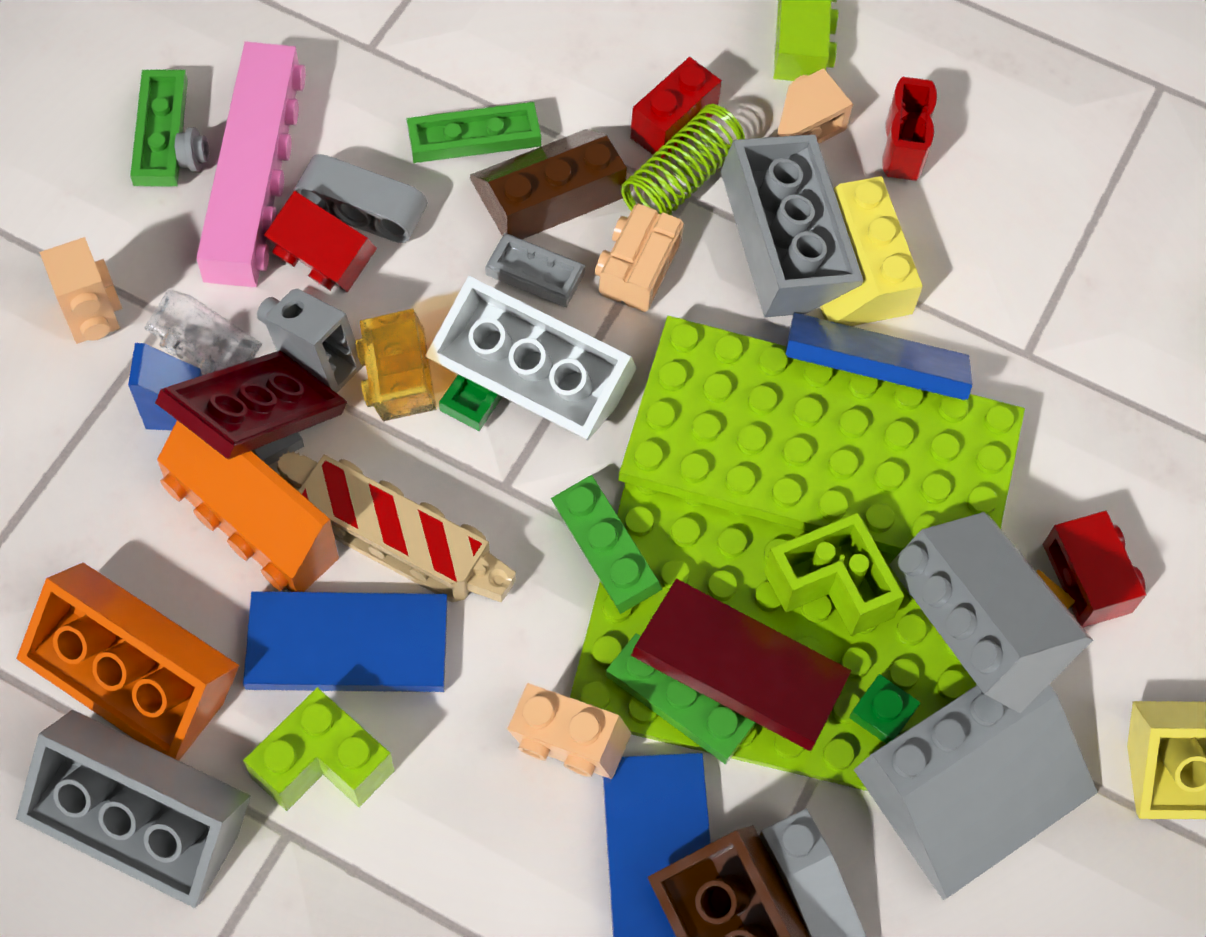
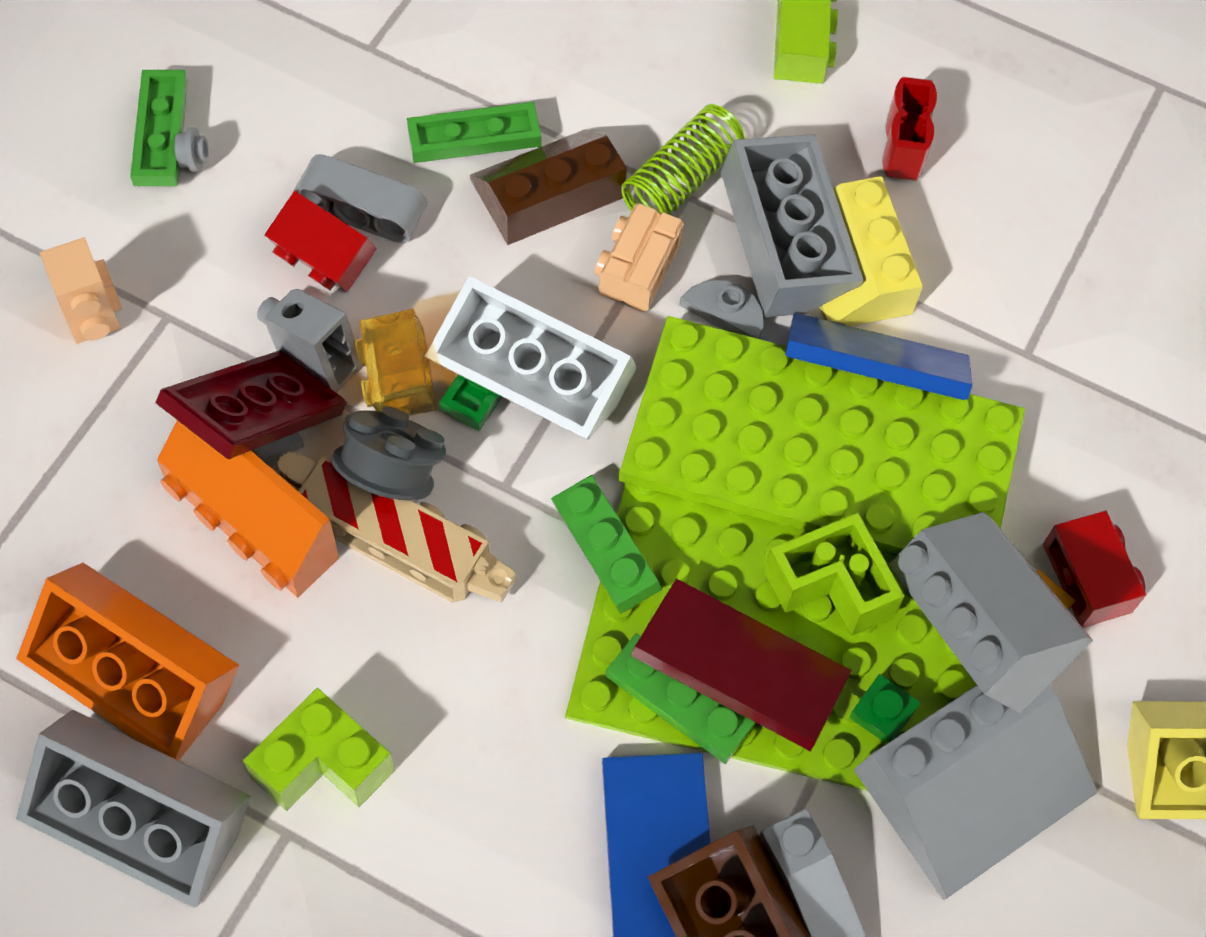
blue slope [128,343,202,431] -> none
clear brick [144,289,262,375] -> none
bright pink brick [196,42,306,288] -> none
blue tile [243,591,448,692] -> none
light grey plate [485,233,585,308] -> none
light nougat brick [507,683,631,779] -> none
red brick [630,57,722,159] -> none
light nougat slope [777,68,853,144] -> none
none -> dark grey wheel [332,406,446,500]
none -> light grey plate [679,280,764,339]

